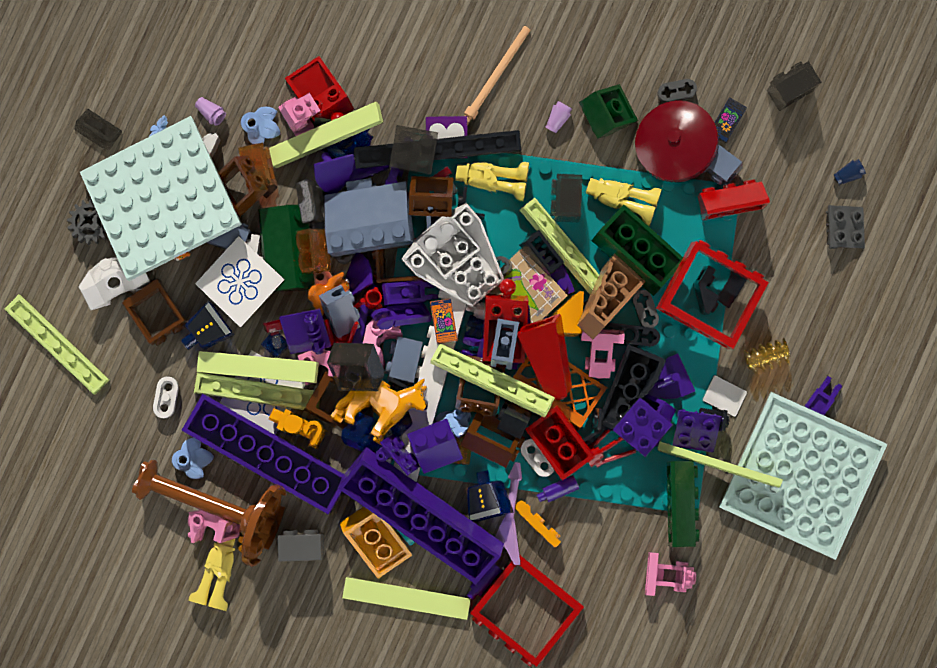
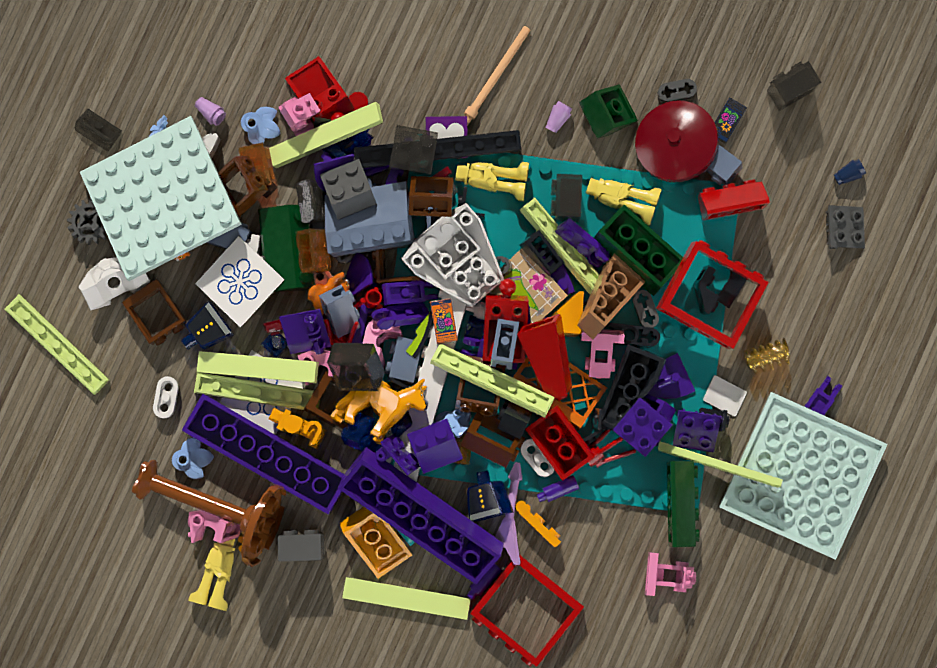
none -> dark grey brick [320,159,377,220]
none -> red piece [349,92,368,111]
none -> sticker [406,310,433,358]
none -> dark purple hinge [555,218,610,268]

